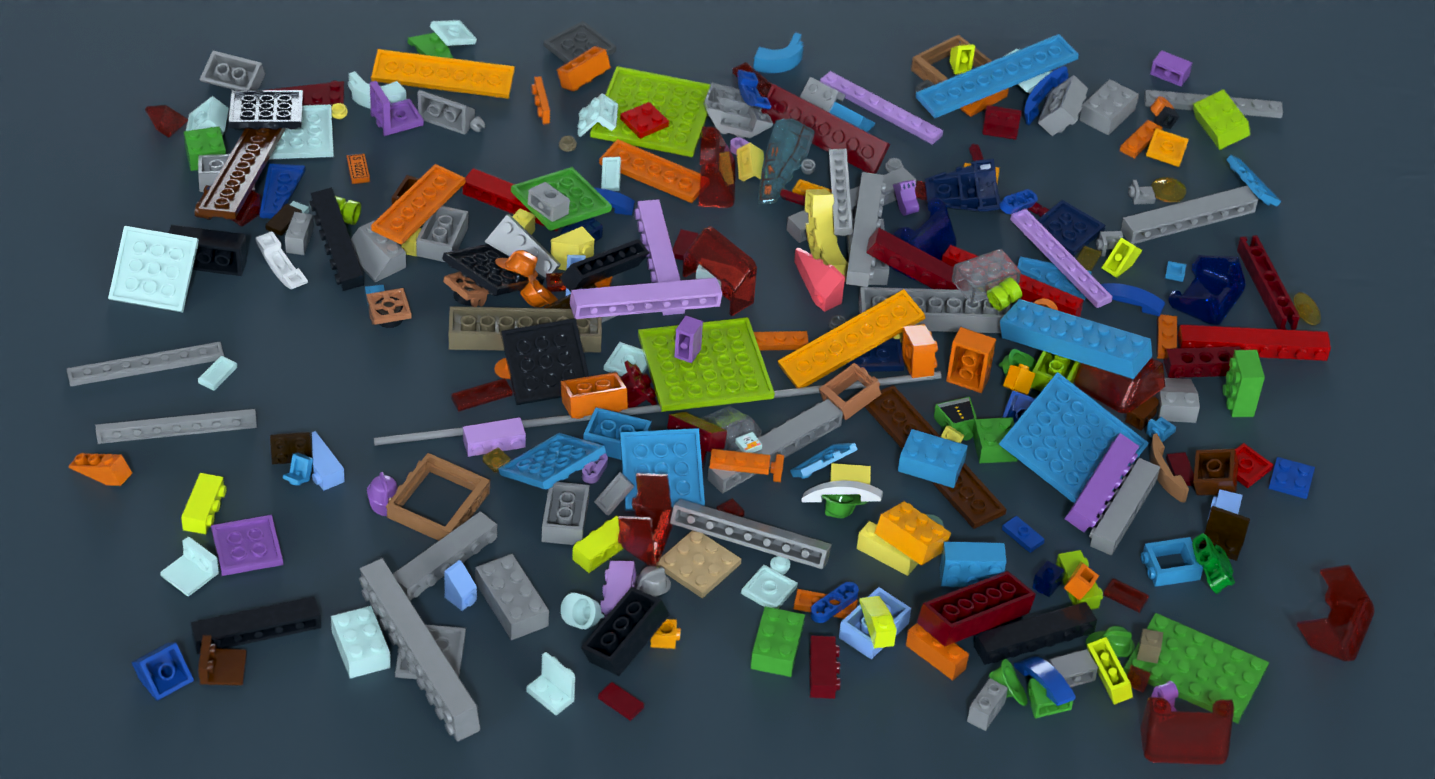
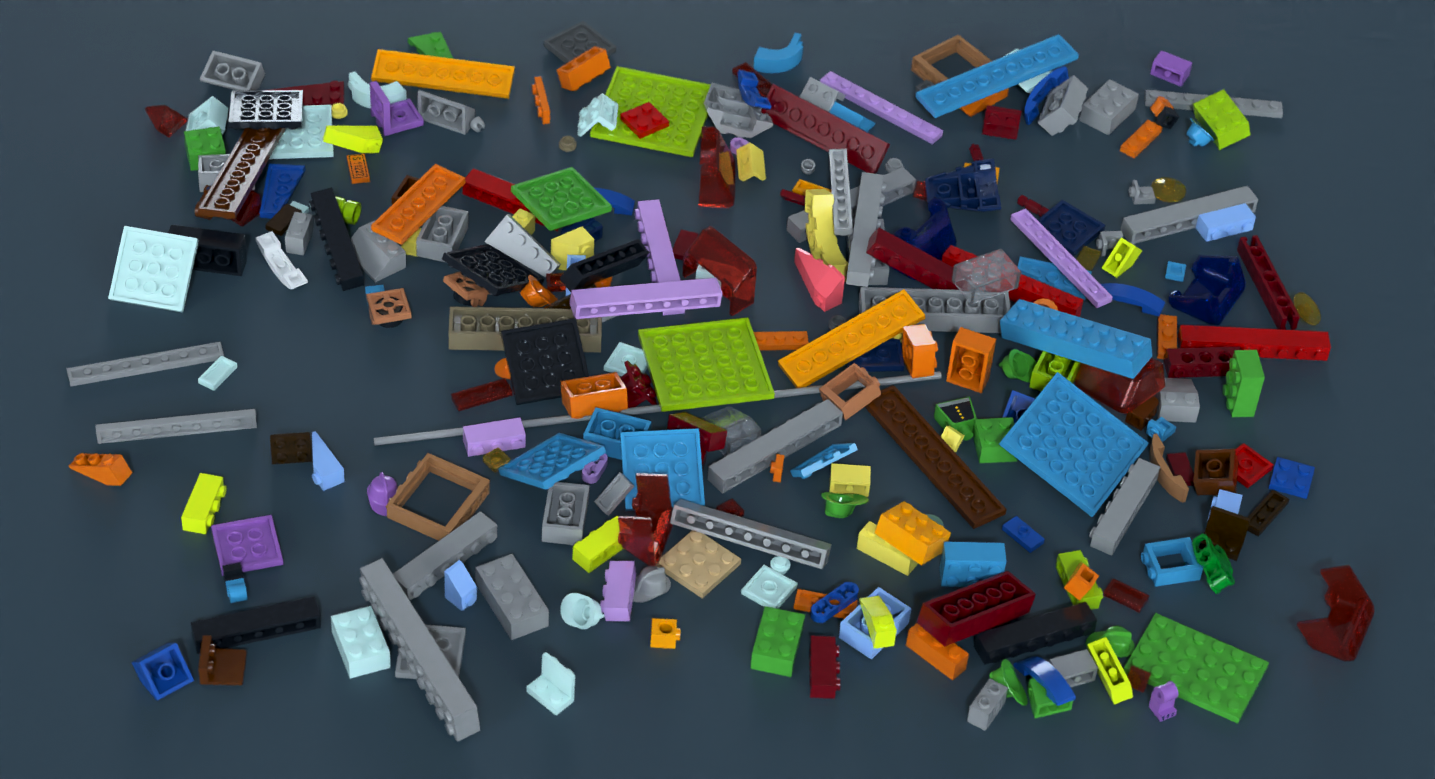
light aqua bracket [160,536,219,596] -> none
dark azure bracket [283,453,313,485] -> none
light aqua tile [430,20,477,46] -> none
orange piece [495,250,538,278] -> none
light grey brick [528,182,570,222] -> none
black brick [581,587,670,676] -> none
dark red tile [598,682,644,721] -> none
orange plate [599,139,710,203] -> none
light aqua tile [601,157,621,191] -> none
medium lavender brick [674,316,703,363] -> none
orange plate [710,449,771,475] -> none
light aqua tile [735,432,762,453] -> none
clear light blue wedge [758,118,815,205] -> none
white slope [802,480,883,502] -> none
medium lavender leg [893,180,919,216] -> none
dark azure piece [898,429,968,488] -> none
neon yellow slope [950,44,975,74] -> none
lime wheel [987,277,1022,311] -> none
blue beam [999,189,1038,214] -> none
light orange brick [1003,364,1036,395] -> none
clear blue brick [1032,560,1065,597] -> none
medium lavender brick [1065,433,1139,532] -> none
dark tan brick [1137,629,1163,664] -> none
clear red windscreen [1140,697,1234,765] -> none
light orange plate [1146,128,1189,167] -> none
dark azure wing [1227,155,1281,206] -> none
none -> leg [222,562,247,603]
none -> neon yellow slope [323,126,383,153]
none -> dark azure piece [1187,118,1214,147]
none -> light blue brick [1196,203,1256,242]
none -> dark brown tile [1247,490,1289,537]

